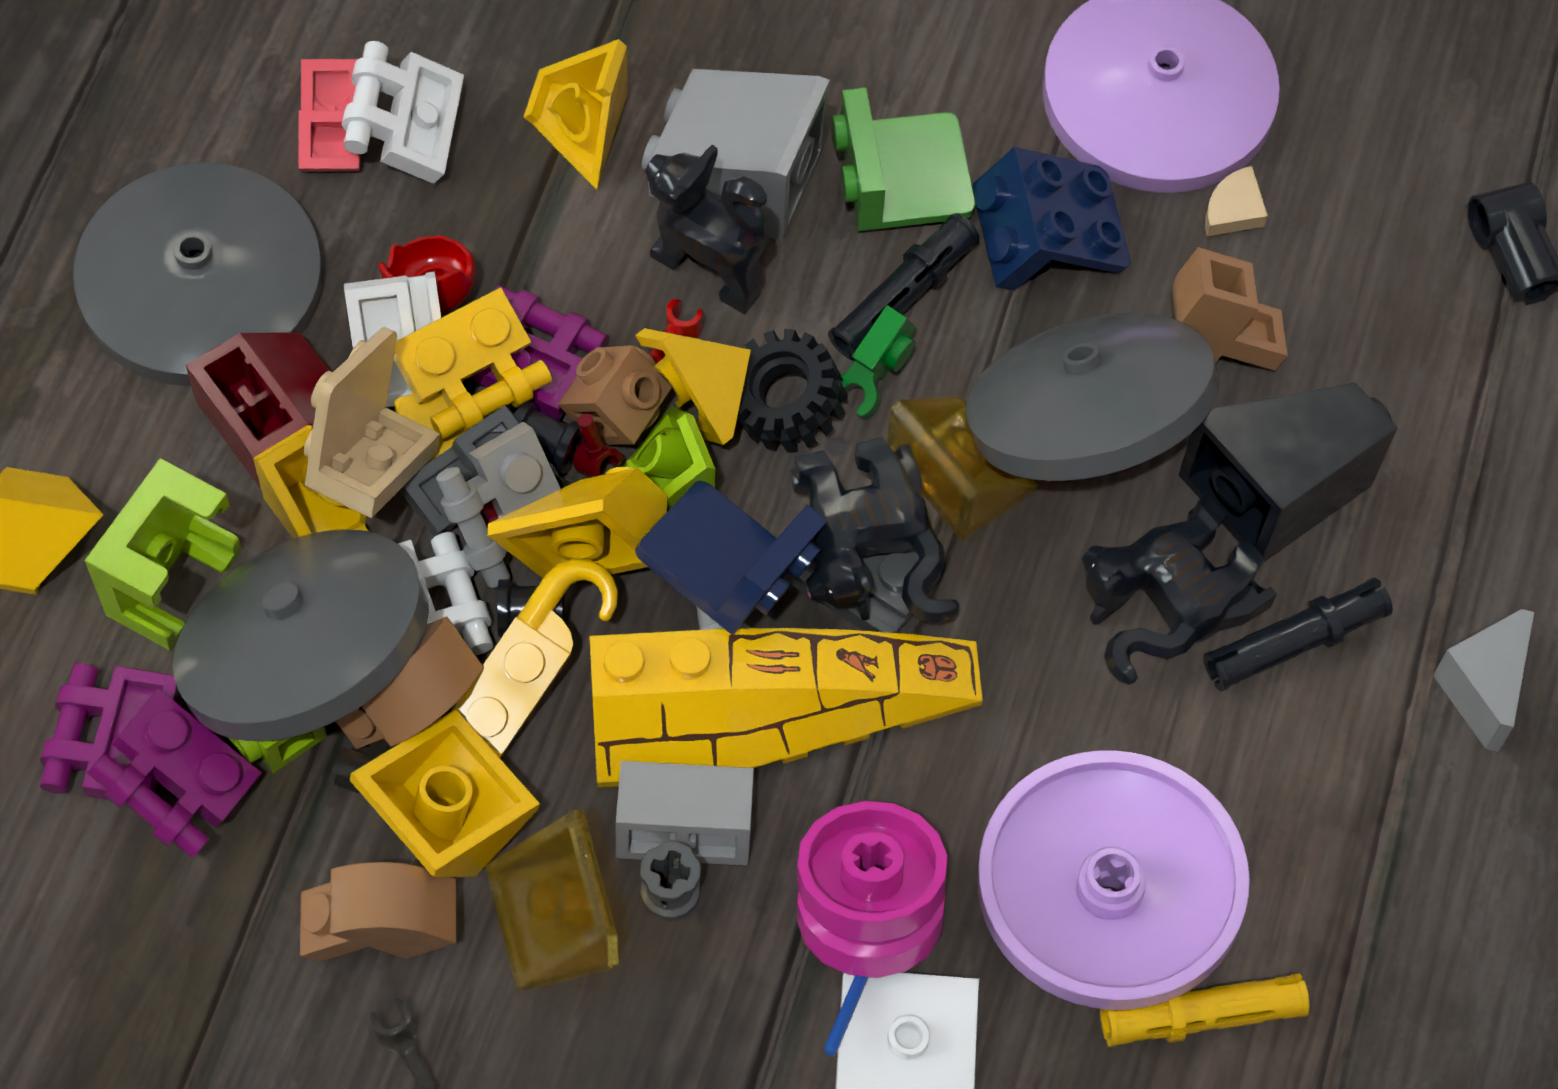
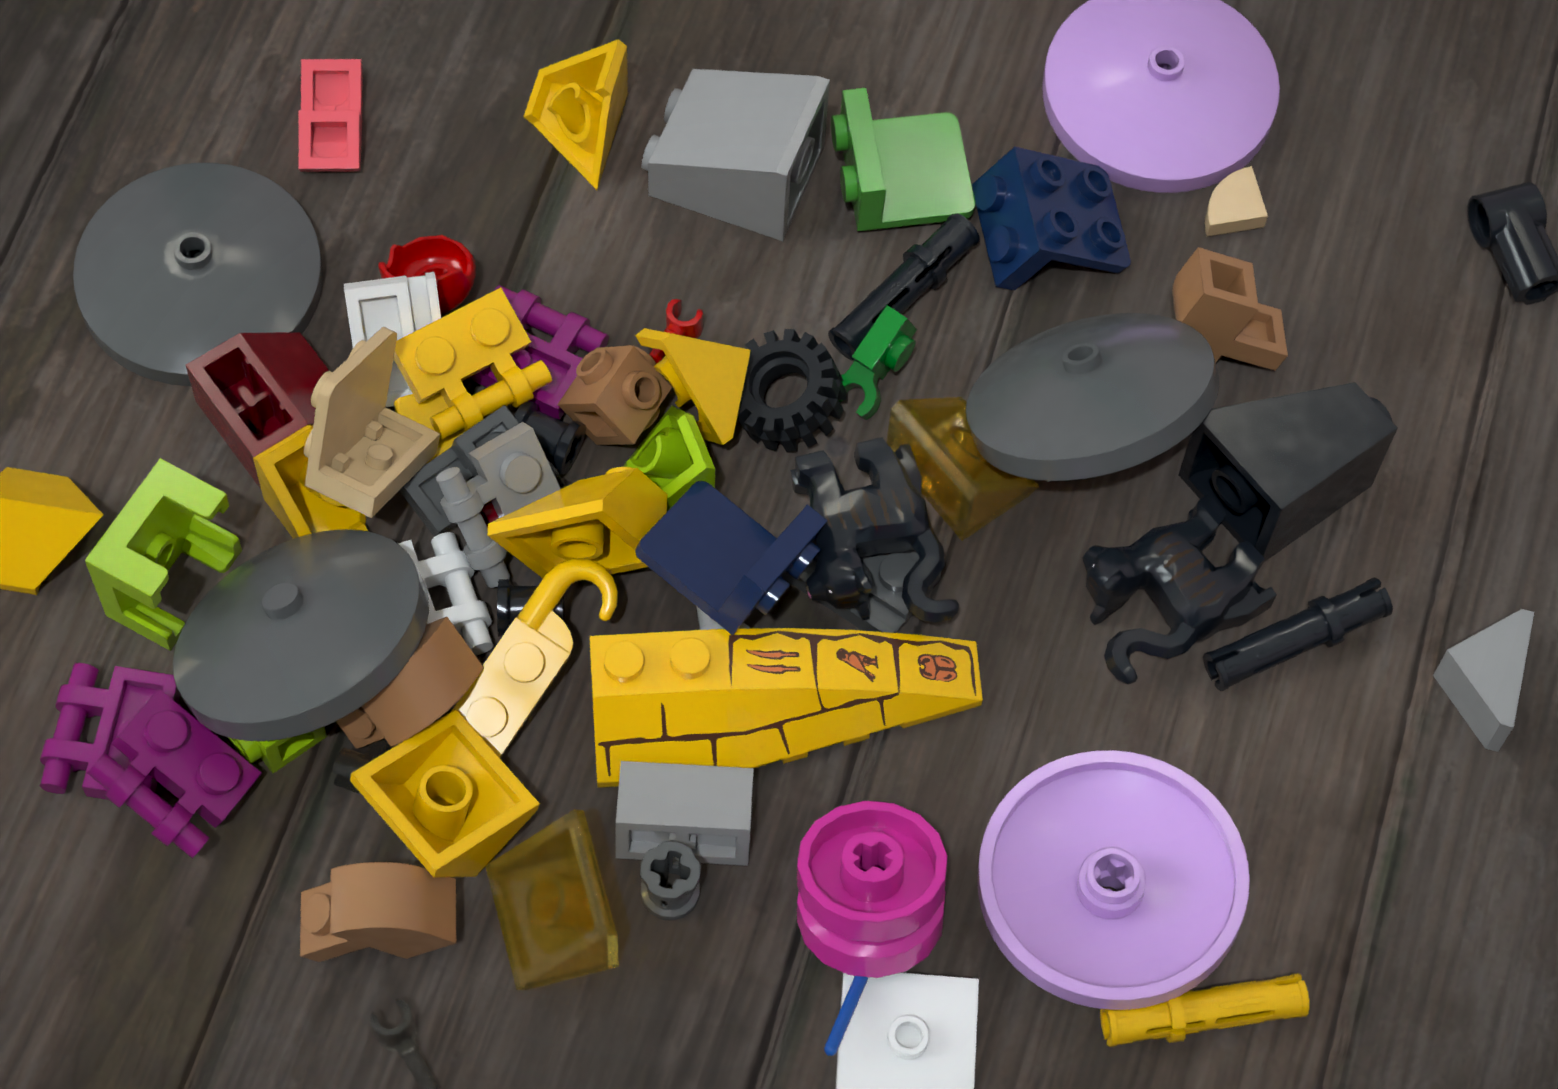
white plate [342,41,464,184] -> none
dark red hand [573,414,623,478] -> none
black animal [645,144,770,315] -> none

